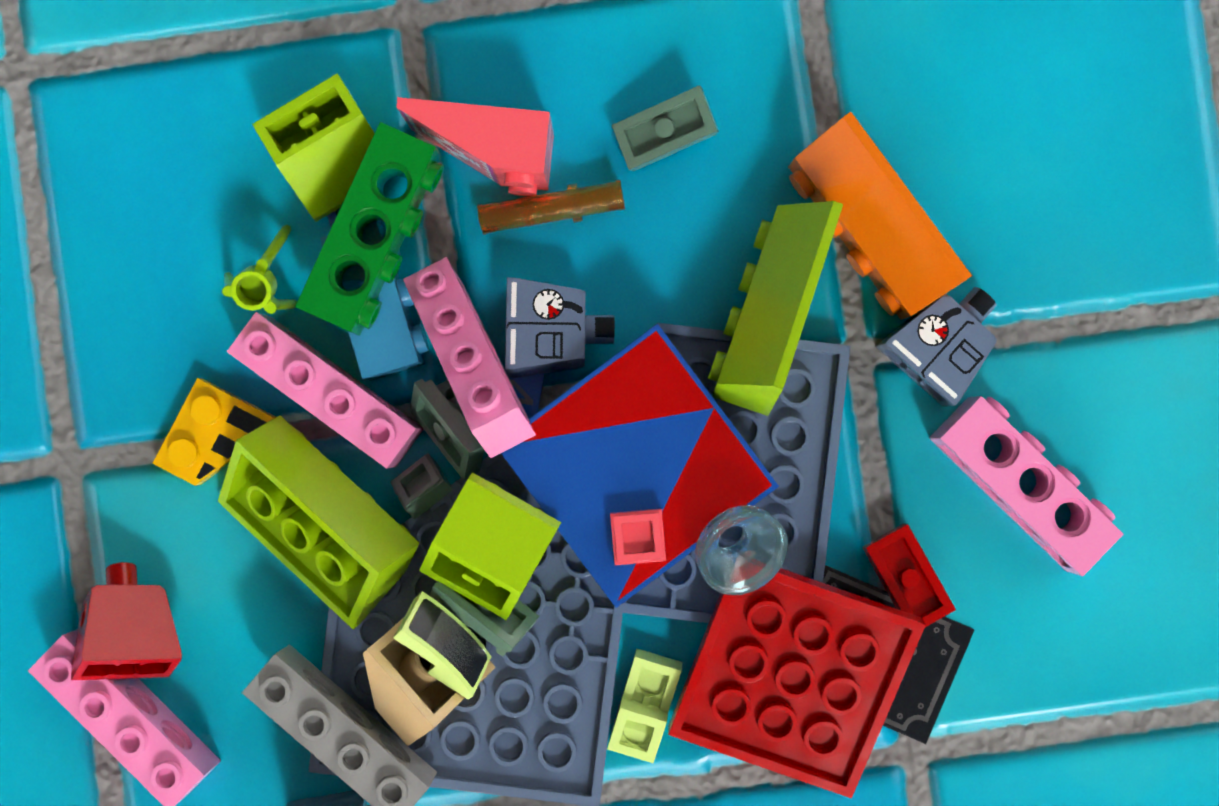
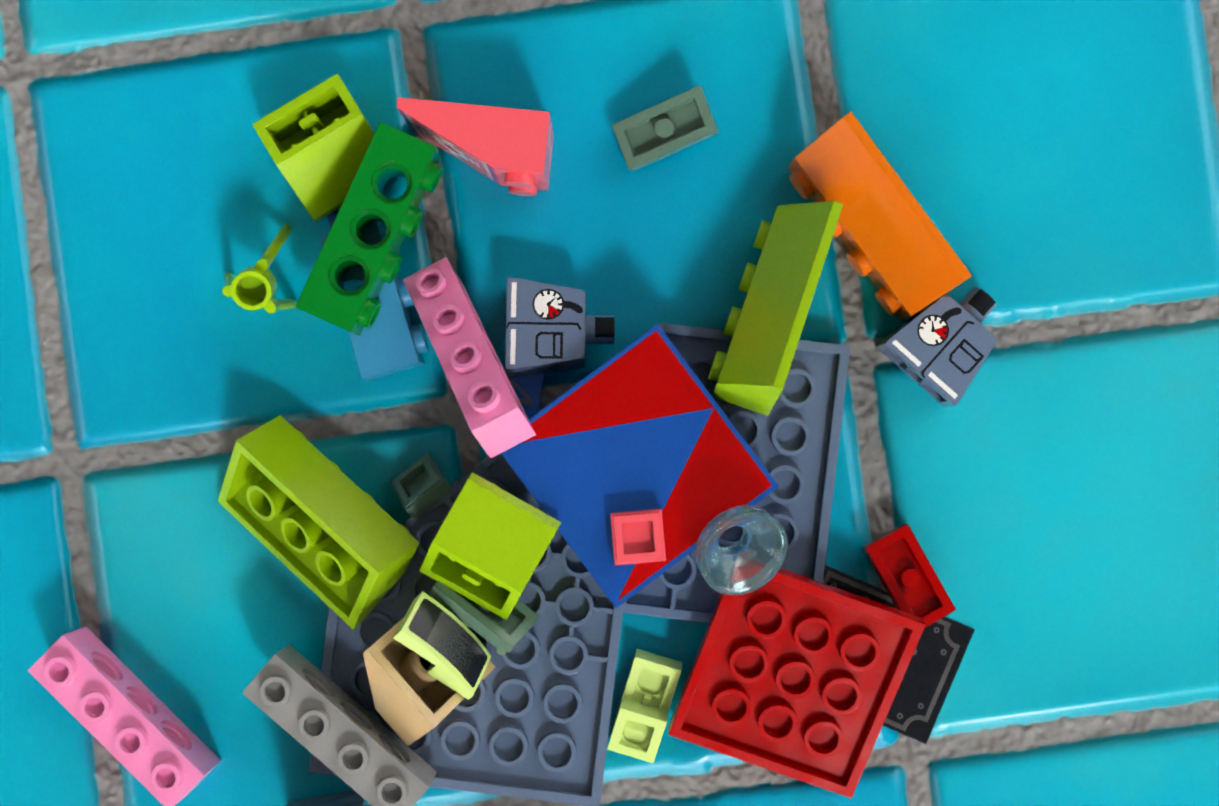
torso [71,562,182,680] -> none
yellow wing [152,378,276,486] -> none
bright pink brick [227,312,424,469] -> none
sand green plate [410,379,485,481] -> none
clear orange pin [477,180,625,235] -> none
bright pink brick [929,396,1124,577] -> none

